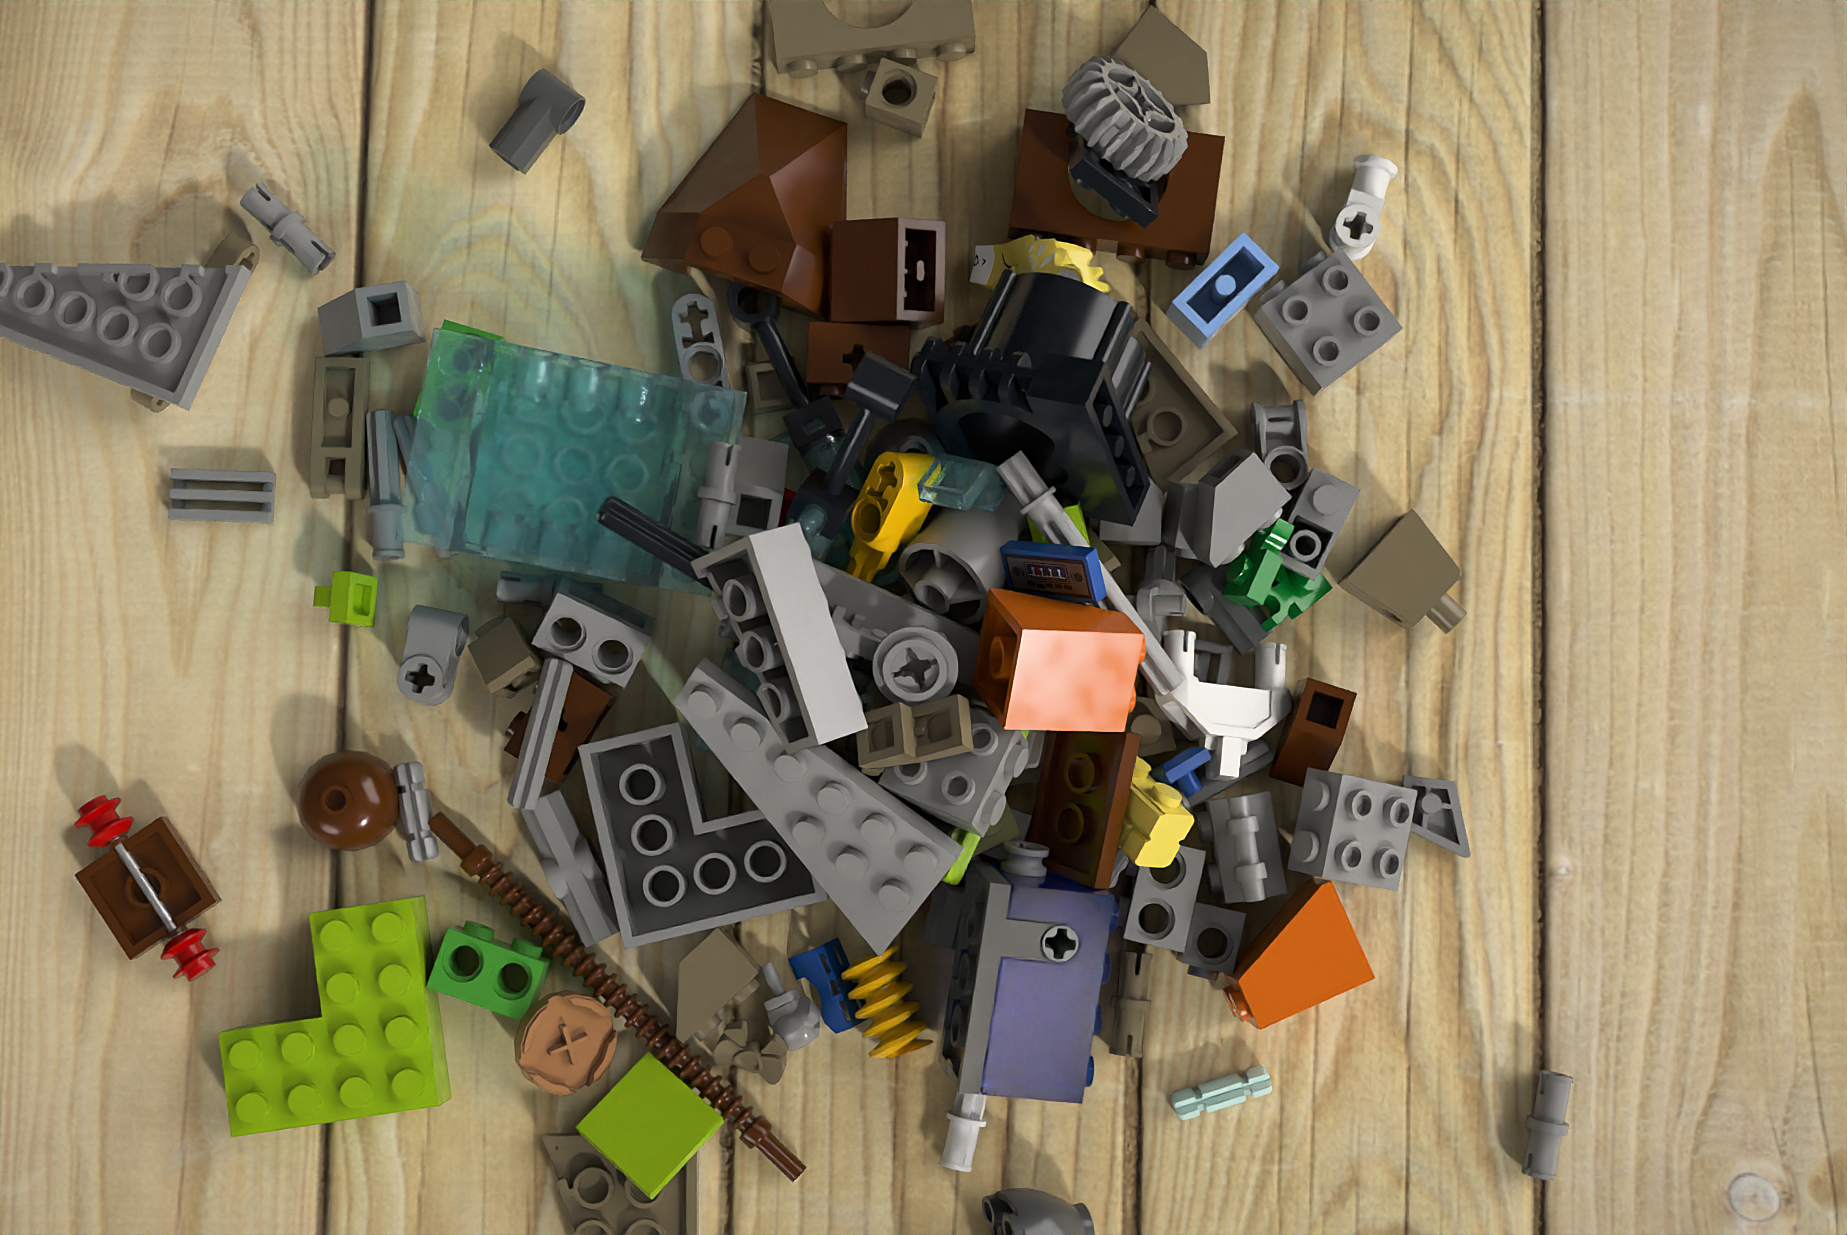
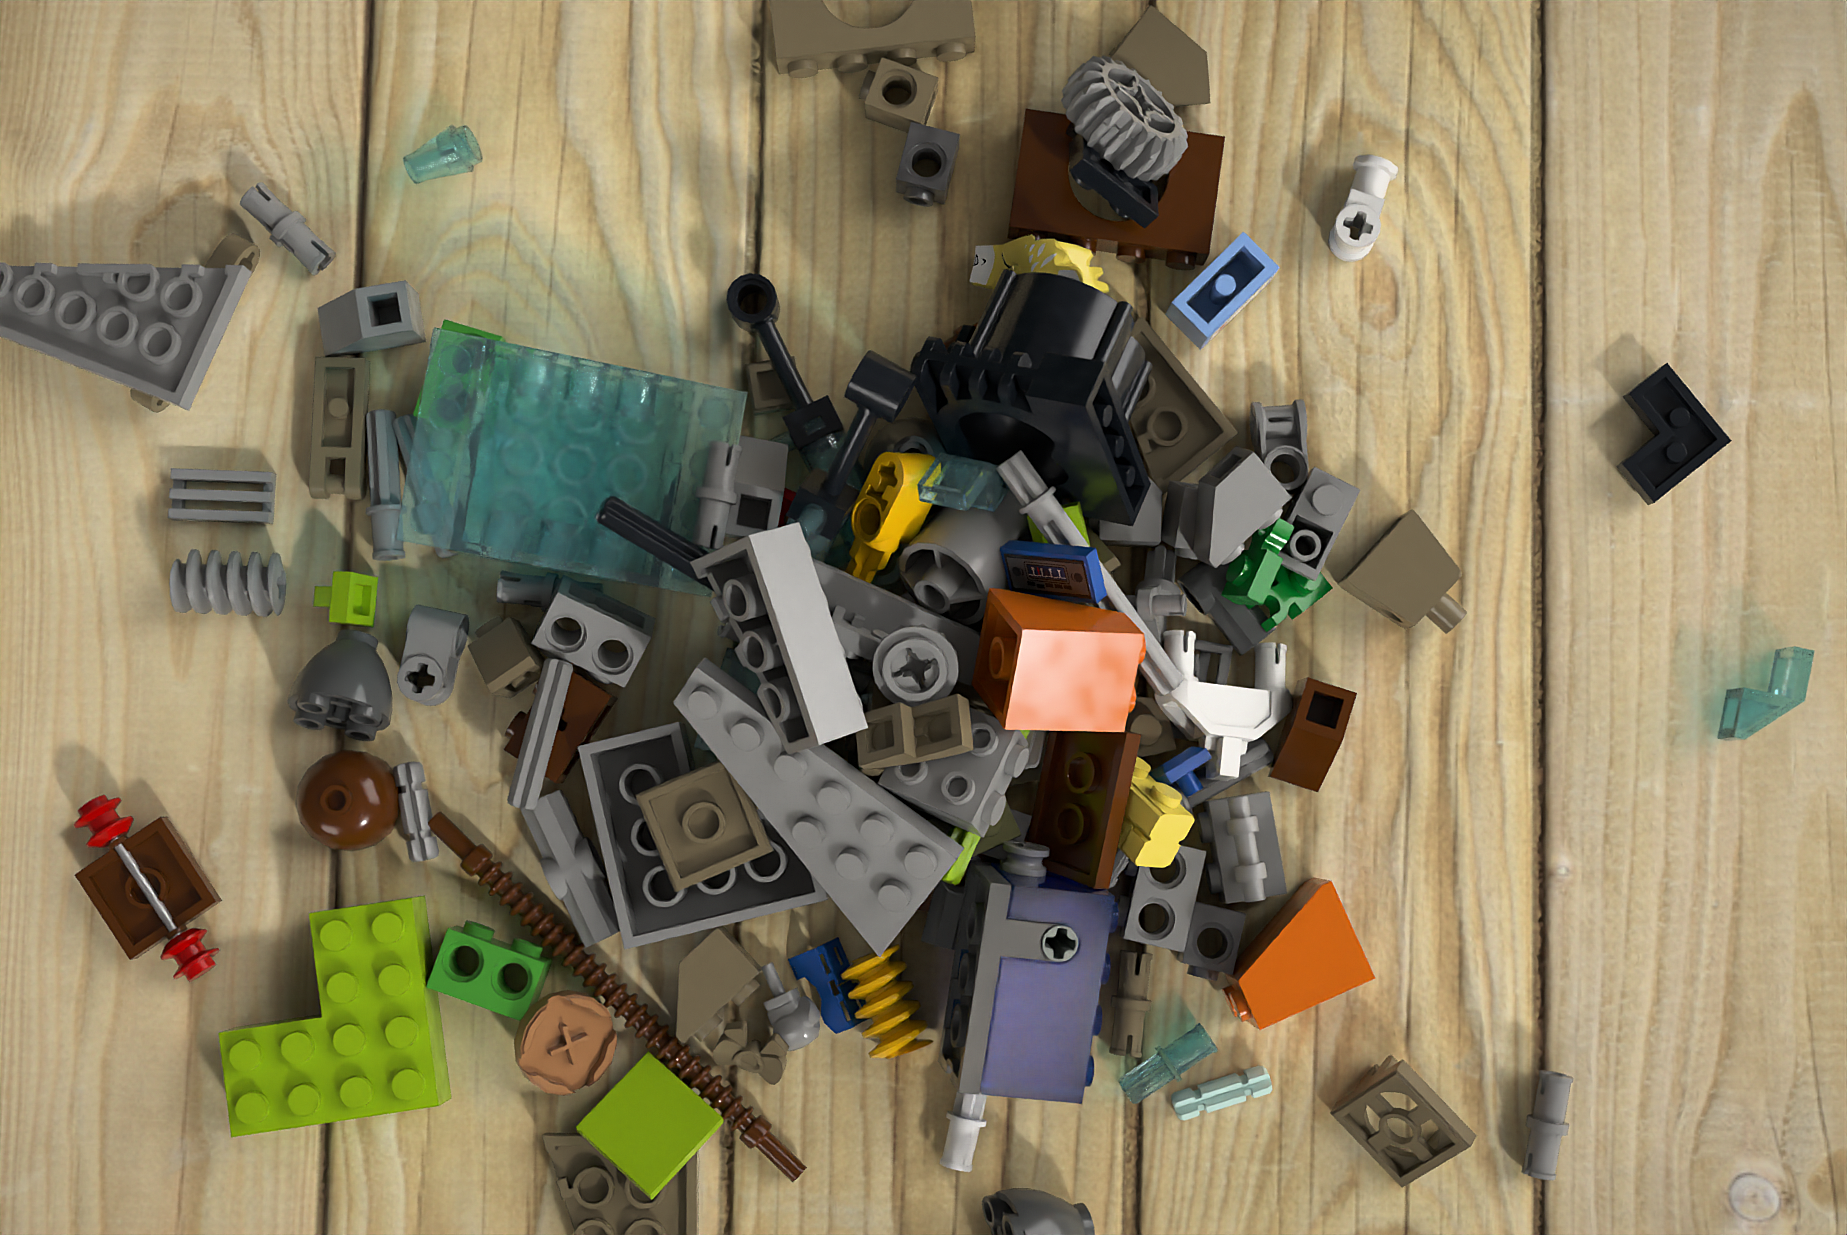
dark grey piece [489,68,586,175] -> none
reddish brown wedge [641,92,847,322] -> none
light grey beam [671,293,736,440] -> none
reddish brown brick [806,322,910,400] -> none
reddish brown slope [828,217,946,330] -> none
light grey brick [1253,248,1403,397] -> none
light grey brick [1287,767,1418,891] -> none
light grey piece [1401,775,1471,858] -> none
none -> light grey piece [169,549,286,617]
none -> dark grey piece [287,629,392,741]
none -> clear light blue cone [403,125,483,184]
none -> dark tan plate [635,760,774,892]
none -> flat silver brick [896,122,960,207]
none -> clear light blue axle [1119,1023,1218,1104]
none -> dark tan piece [1330,1055,1477,1188]
none -> black plate [1616,363,1732,505]
none -> clear light blue slope [1717,646,1814,741]

